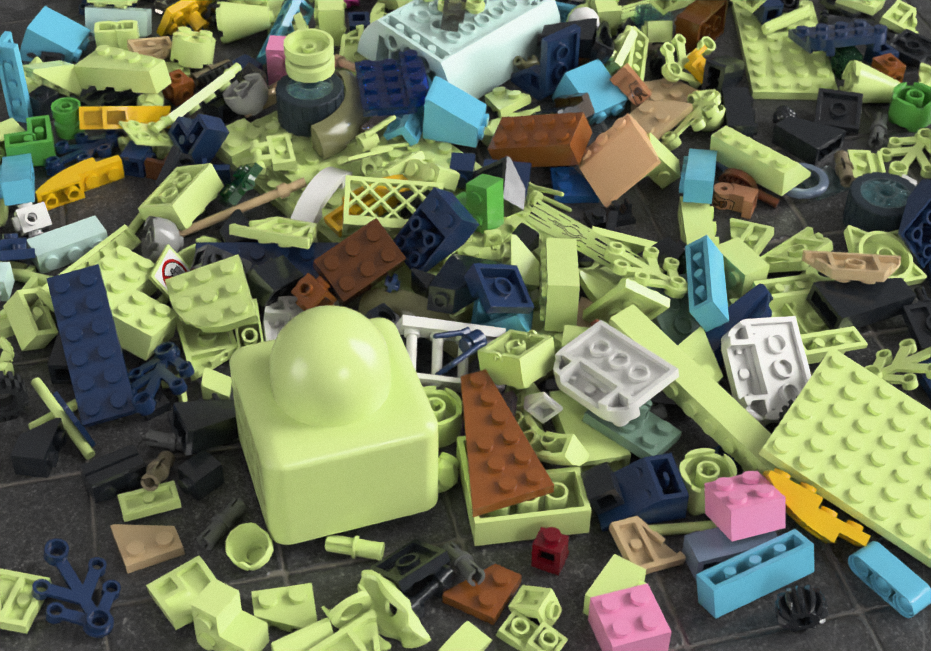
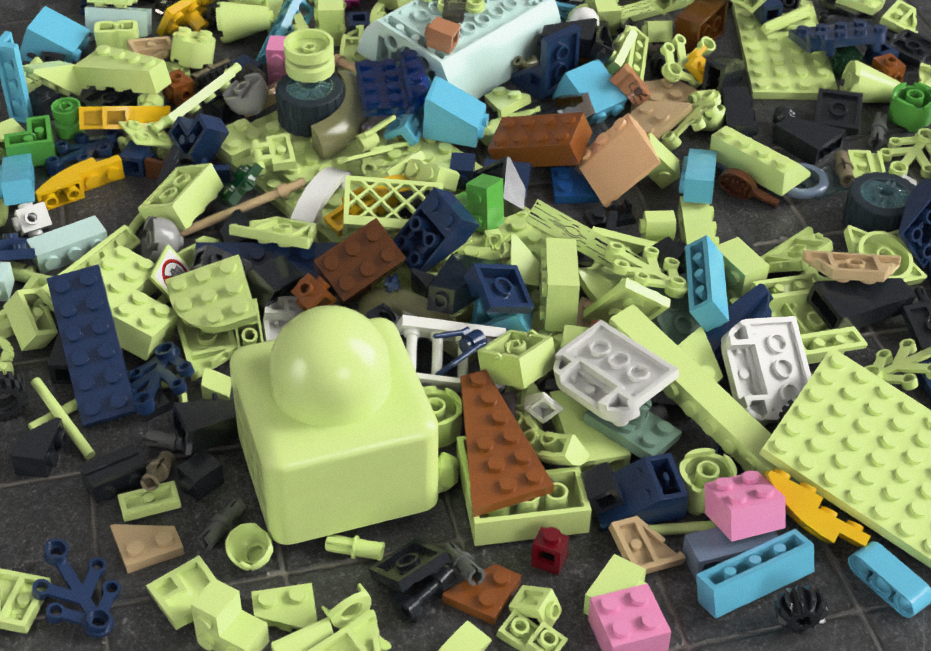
dark blue piece [52,391,96,447] -> none
yellowish green piece [358,570,431,648] -> none
black slope [512,223,539,252] -> none
yellowish green plant [524,182,572,212] -> none
clear light blue piece [633,4,674,31] -> none
nougat leg [712,182,759,219] -> none
yellowish green wing [730,218,774,255] -> none
none -> nougat brick [424,16,461,54]
none -> yellowish green brick [639,210,676,242]

